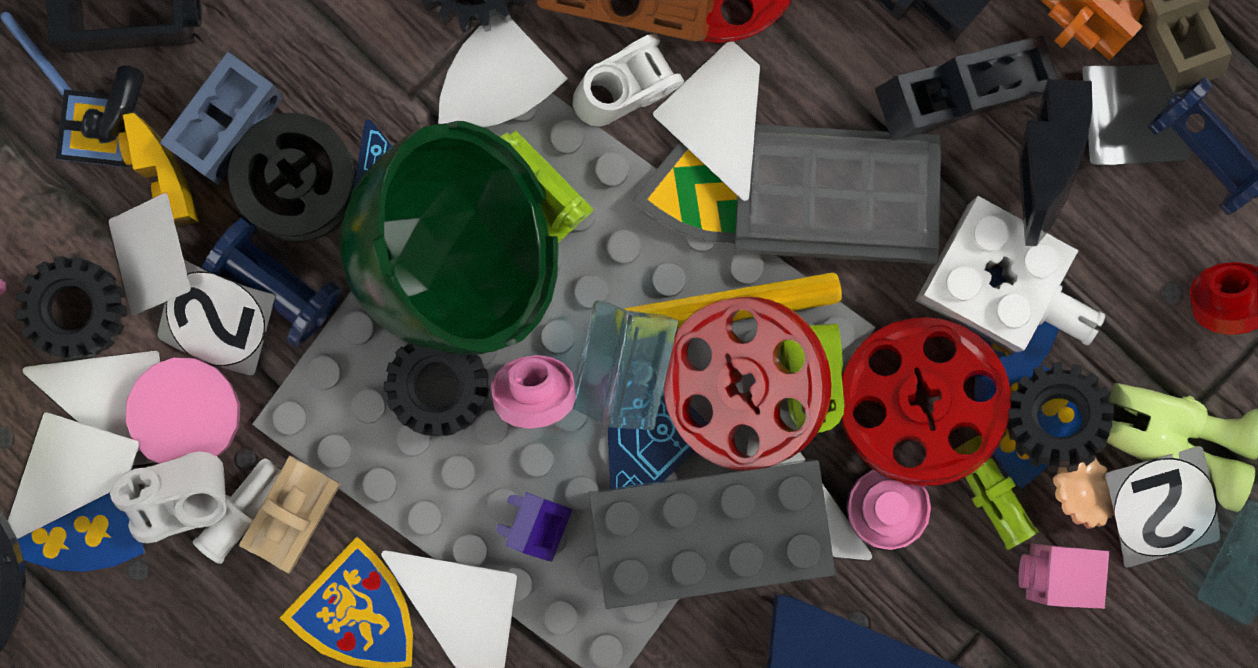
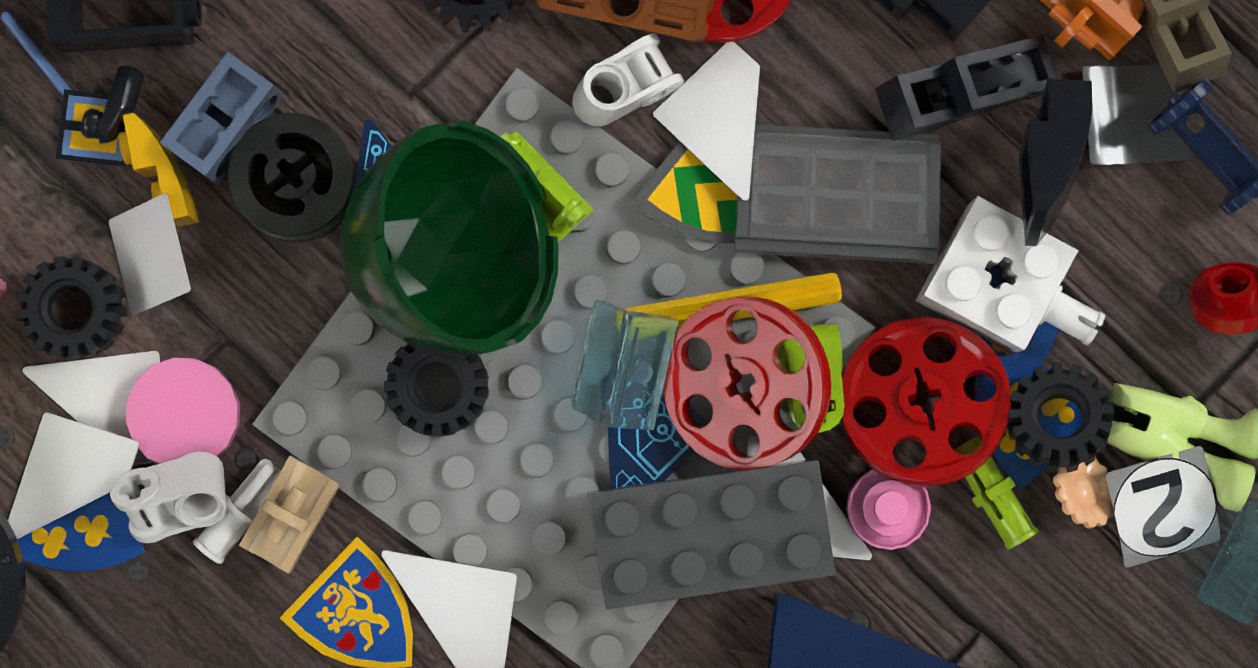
sticker [157,260,275,375] -> none
dark blue hose [202,217,342,348] -> none
white sticker [438,15,568,127] -> none
bright pink plate [491,355,576,429] -> none
dark purple tile [496,492,573,562] -> none
bright pink slope [1019,543,1109,609] -> none

